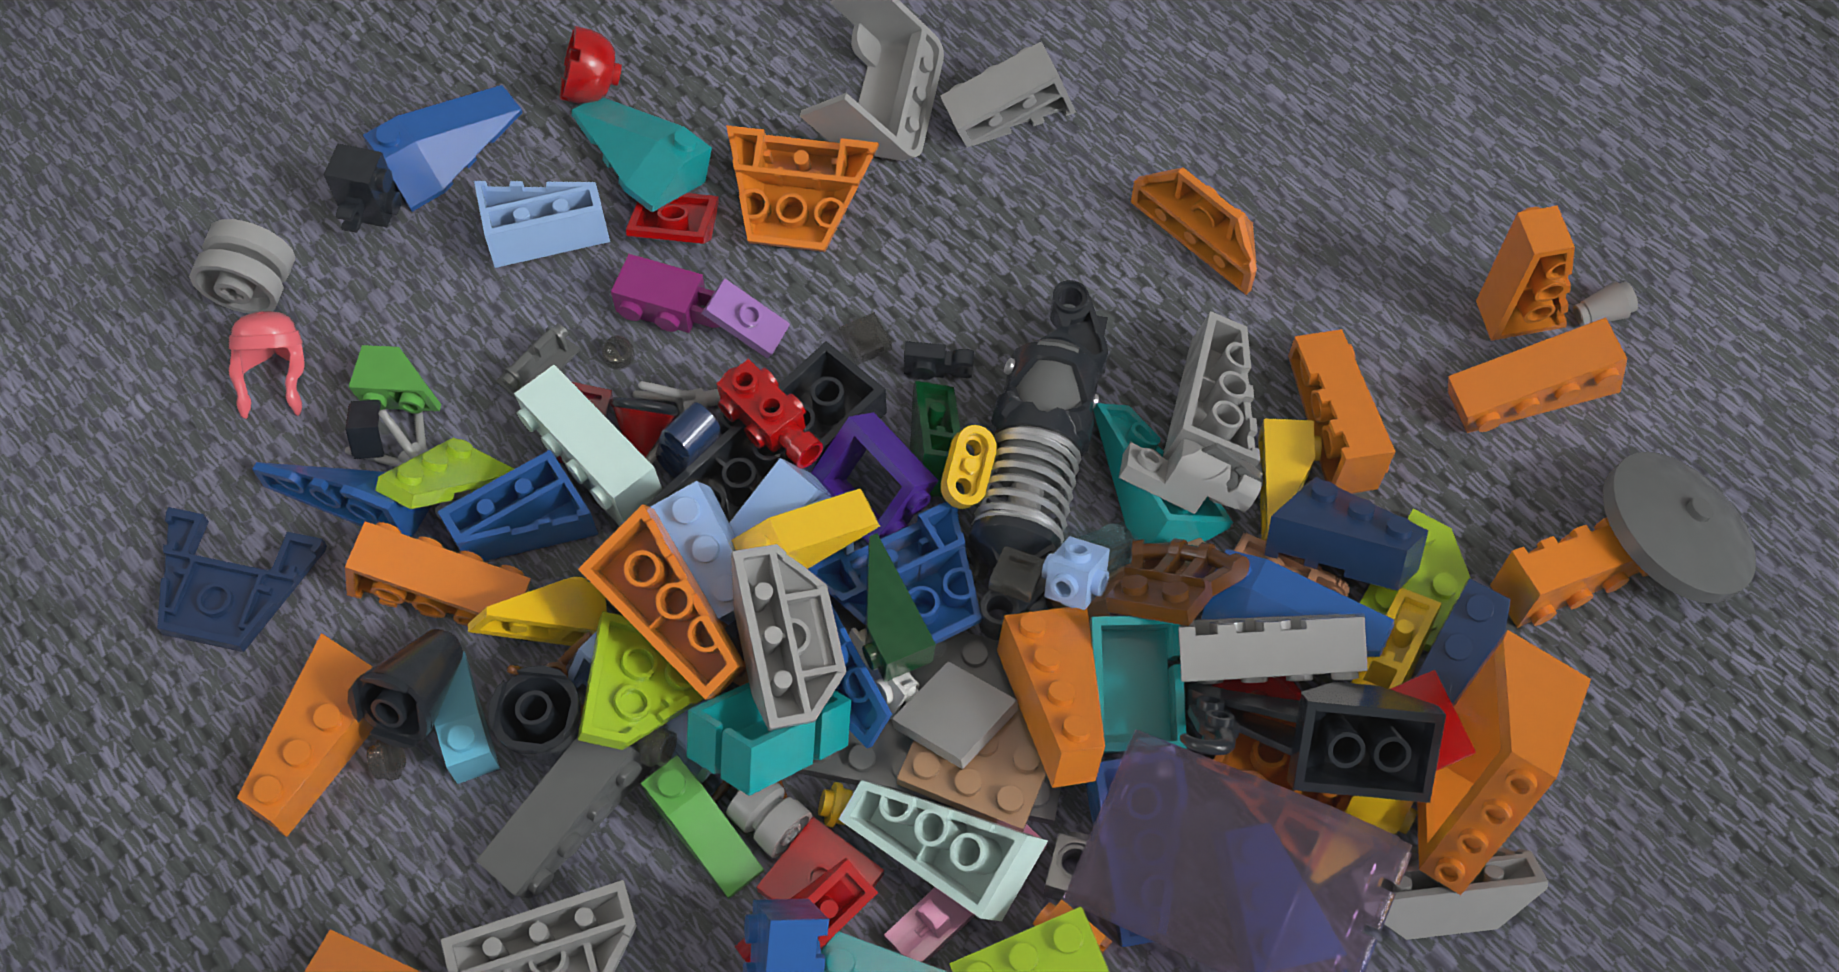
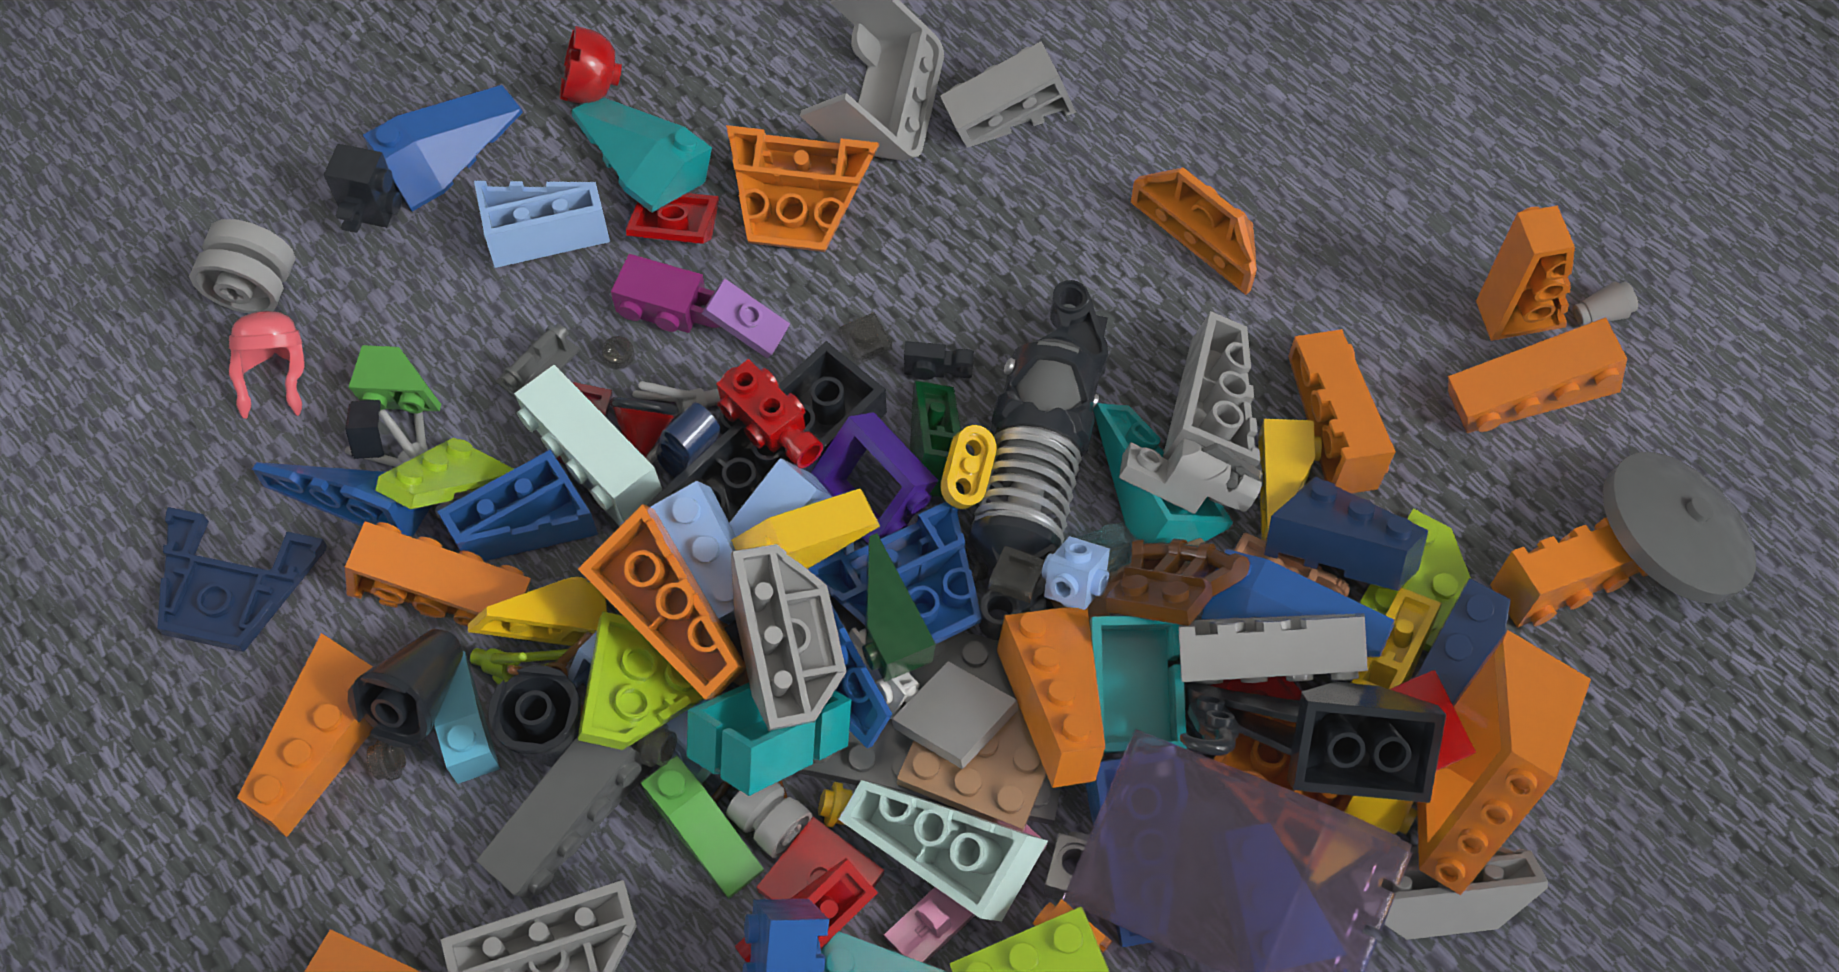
none -> lime plant [470,648,575,685]

